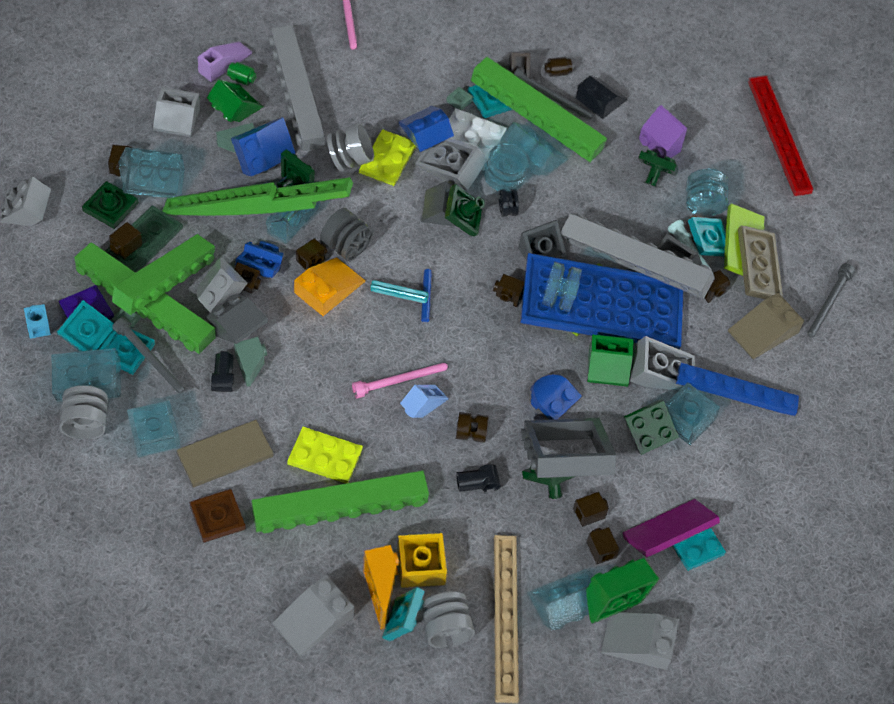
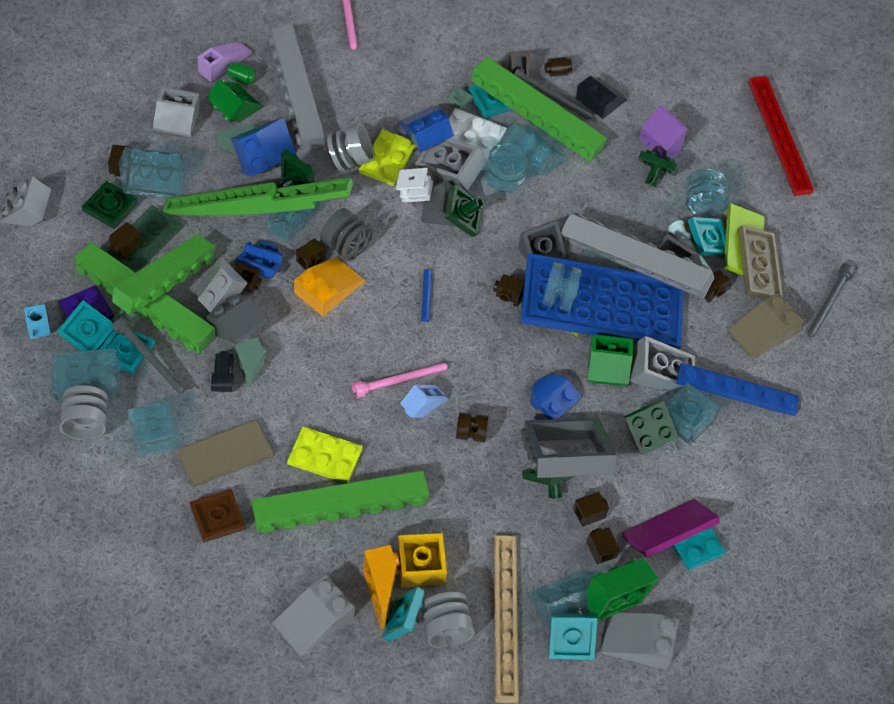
teal axle [370,280,429,303] -> none
black piece [456,464,501,492] -> none
black wheel [499,189,519,217] -> none
none -> white piece [396,168,433,202]
none -> teal plate [548,613,597,660]

